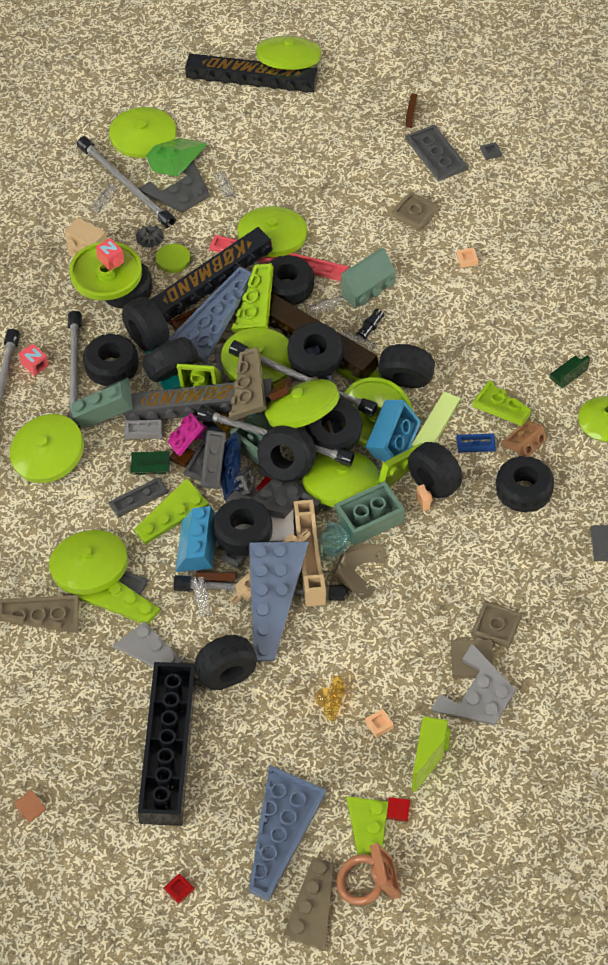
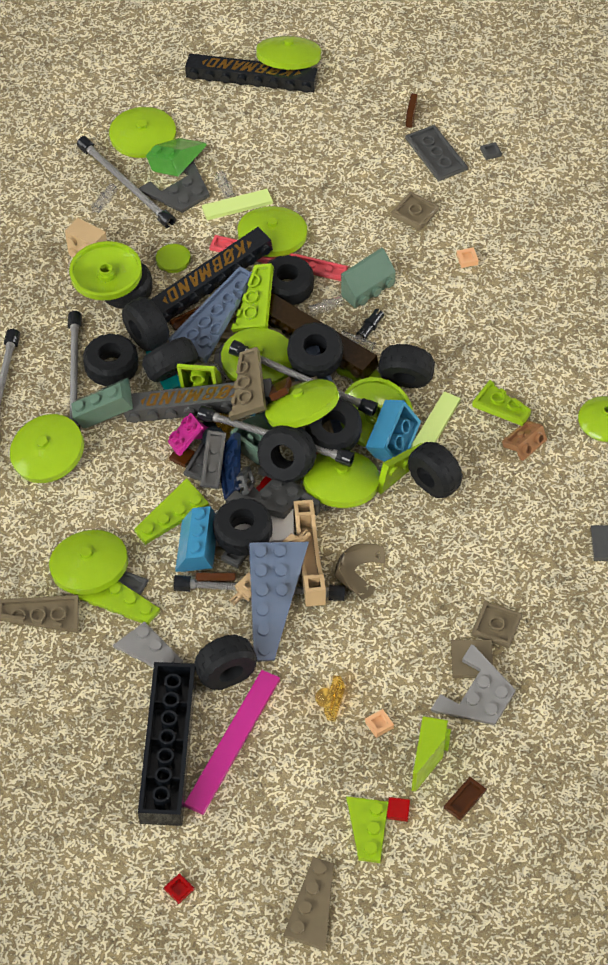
nougat slope [15,790,46,823] -> none
coral brick [19,344,49,376] -> none
coral brick [95,238,124,271] -> none
dark grey tile [108,477,168,518] -> none
light grey plate [124,420,163,439] -> none
dark green panel [130,451,170,475] -> none
dark grey gear [136,224,164,247] -> none
clear pin [191,576,212,618] -> none
sand blue wing [249,765,326,901] -> none
clear light blue hair [321,522,349,557] -> none
sand green slope [334,481,405,545] -> none
nougat tile [337,843,401,906] -> none
light nougat plate [416,484,433,511] -> none
blue tile [456,433,496,453] -> none
black tyre [496,456,554,513] -> none
dark green panel [549,355,590,388] -> none
none -> dark pink tile [184,670,280,815]
none -> yellowish green tile [202,189,273,220]
none -> reddish brown tile [444,777,487,821]

